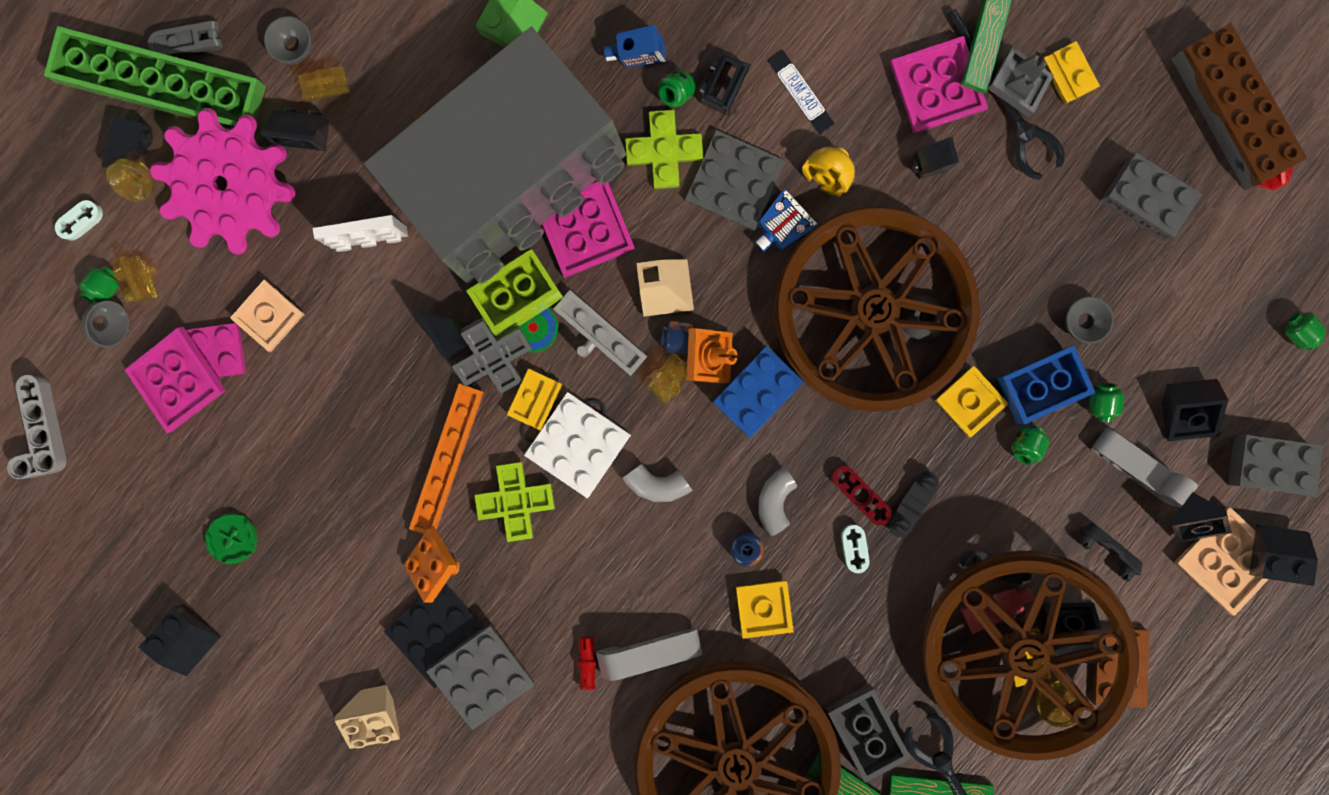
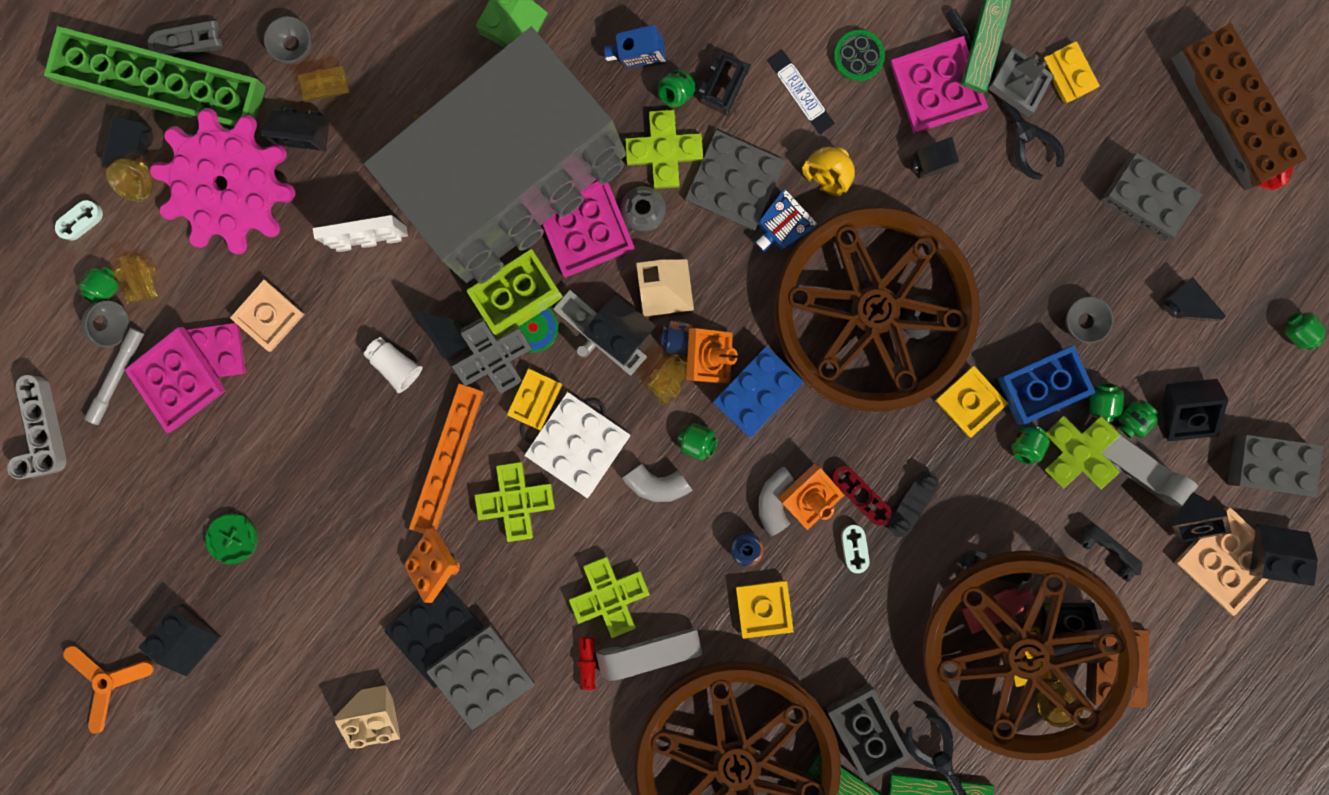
none -> orange piece [63,646,154,734]
none -> light grey piece [84,327,144,425]
none -> white plant [364,337,422,393]
none -> lime plate [569,556,650,638]
none -> black slope [583,294,656,366]
none -> dark grey piece [620,186,666,233]
none -> green head [678,423,718,460]
none -> orange plate [778,463,844,530]
none -> tile [834,30,885,82]
none -> lime plate [1045,416,1121,489]
none -> green head [1118,400,1158,438]
none -> black slope [1161,277,1227,322]

